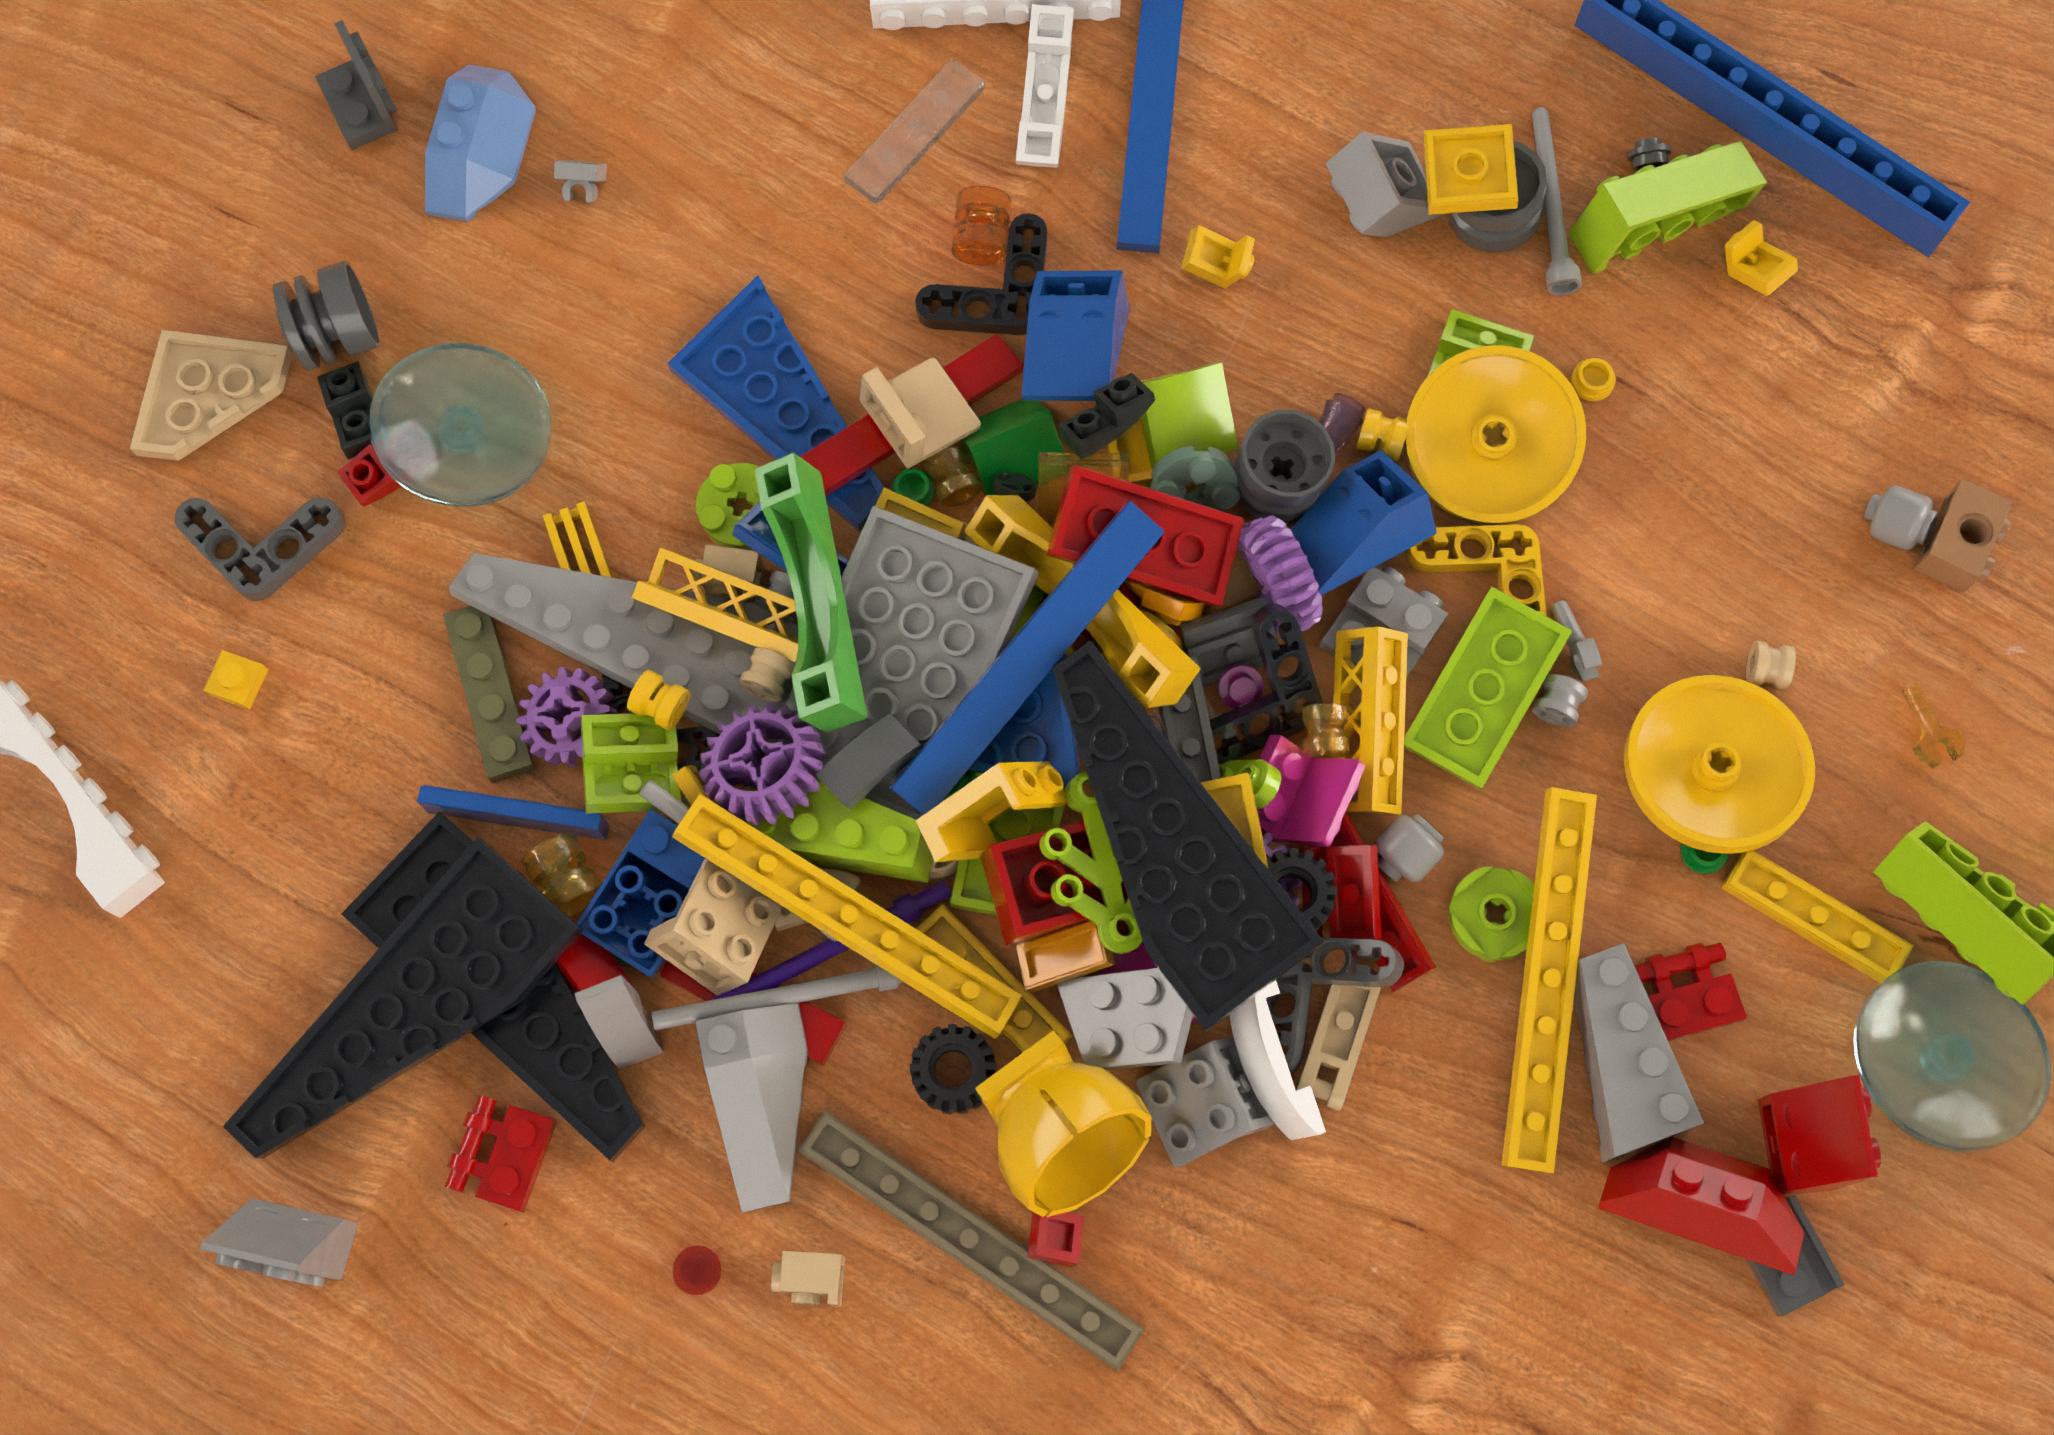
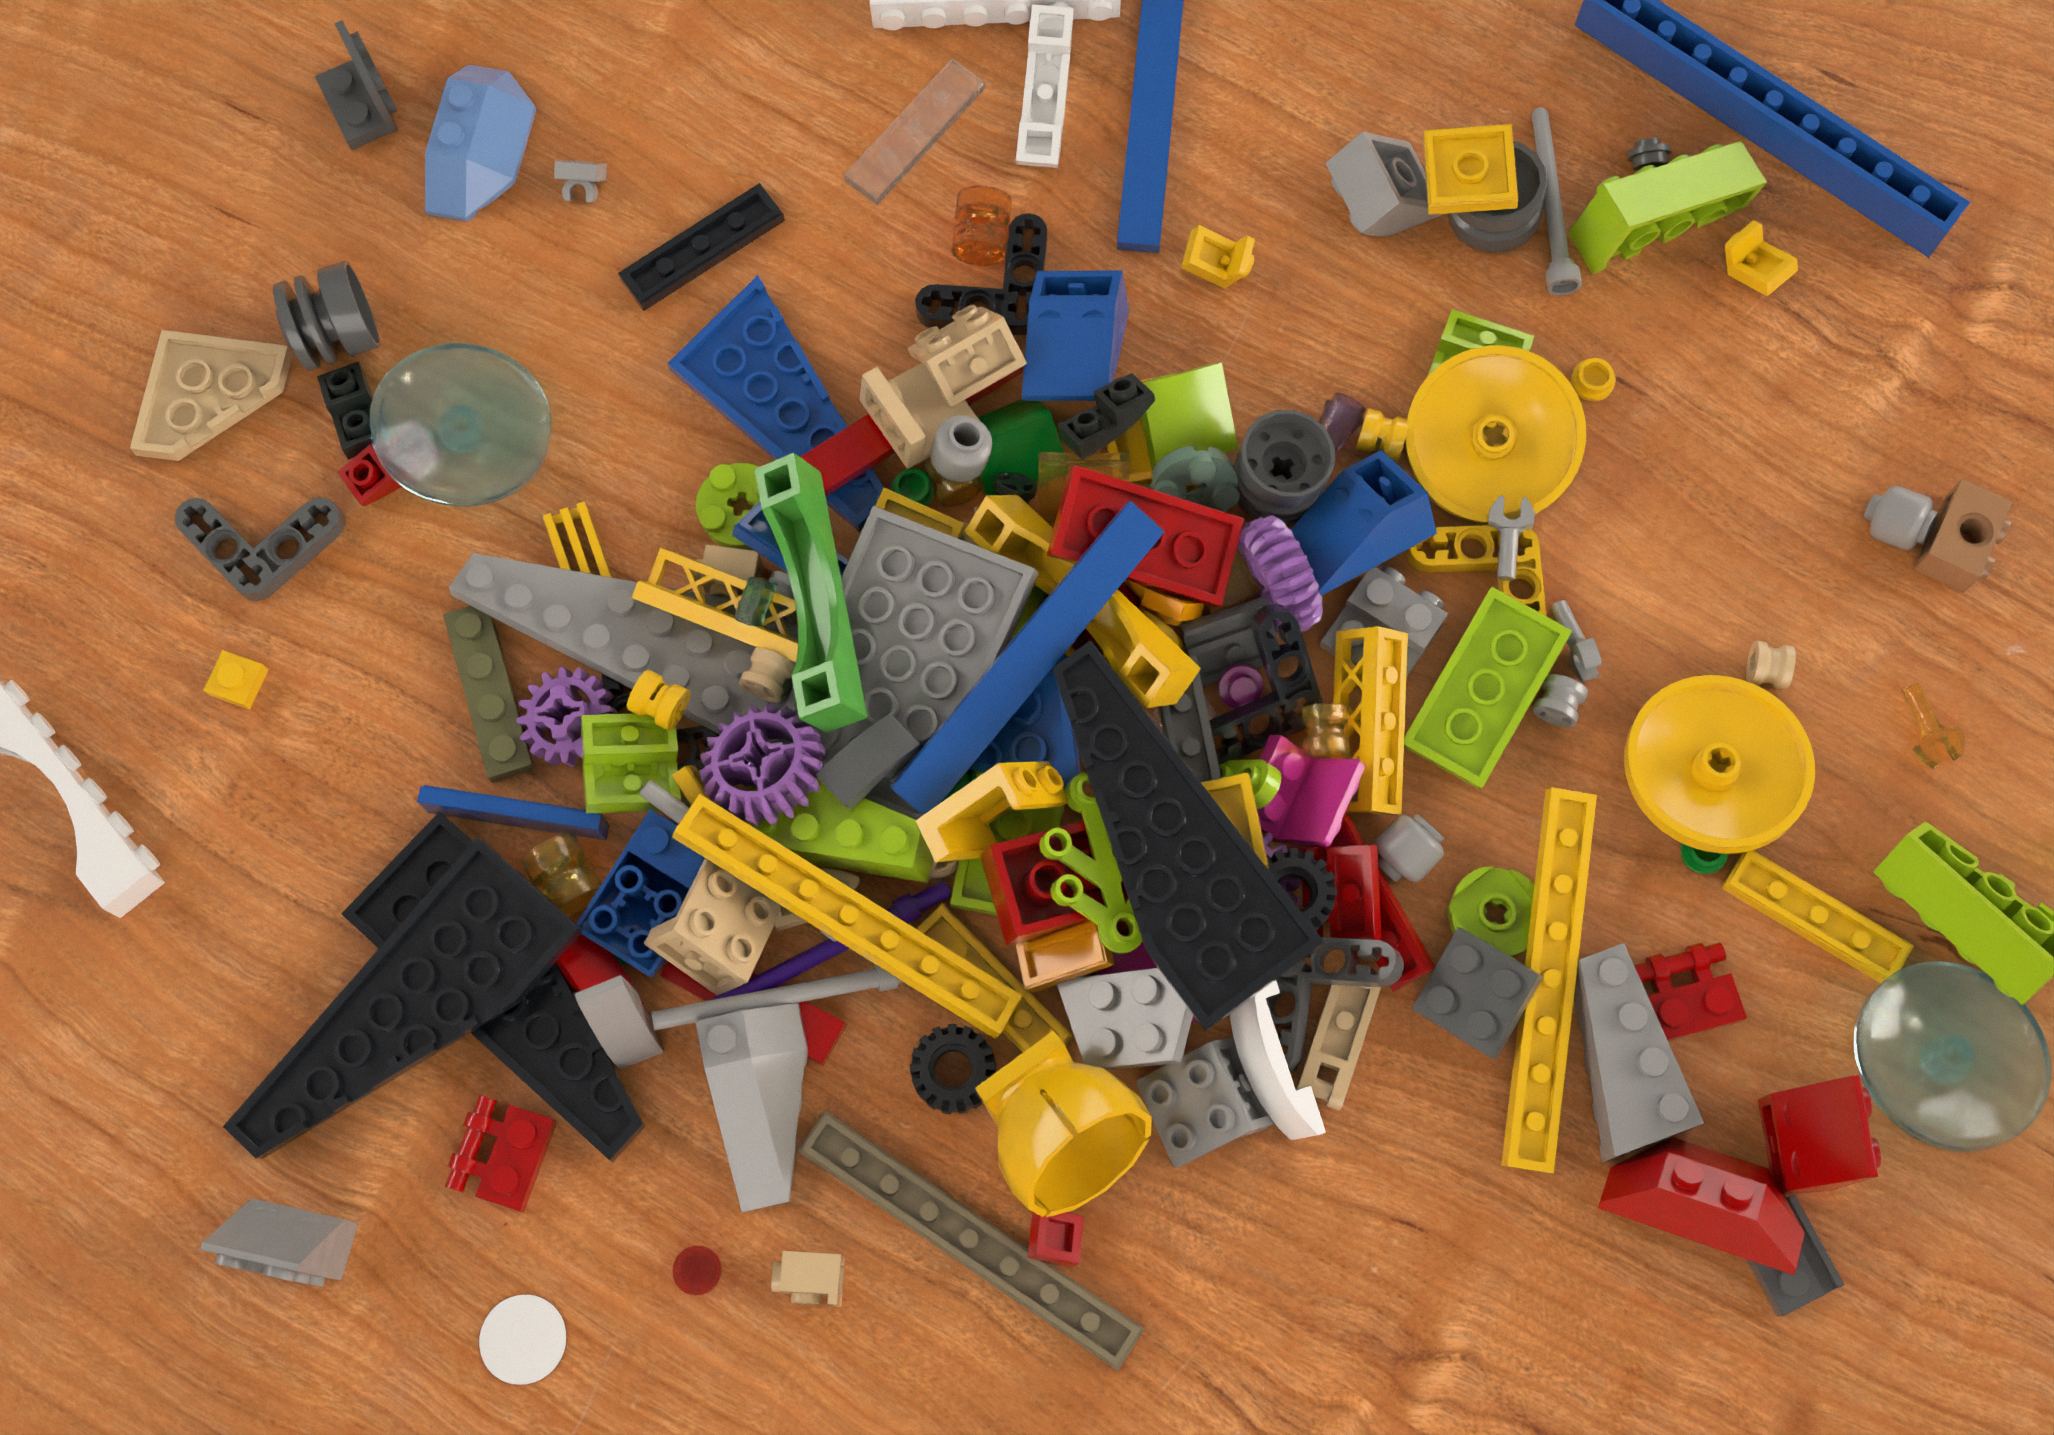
none -> white sticker [479,1295,566,1385]
none -> black tile [618,183,785,311]
none -> clear green tile [735,577,778,626]
none -> tan bracket [907,305,1027,407]
none -> light grey head [930,415,993,482]
none -> dark grey plate [1412,927,1544,1059]
none -> light grey bar [1488,496,1535,581]

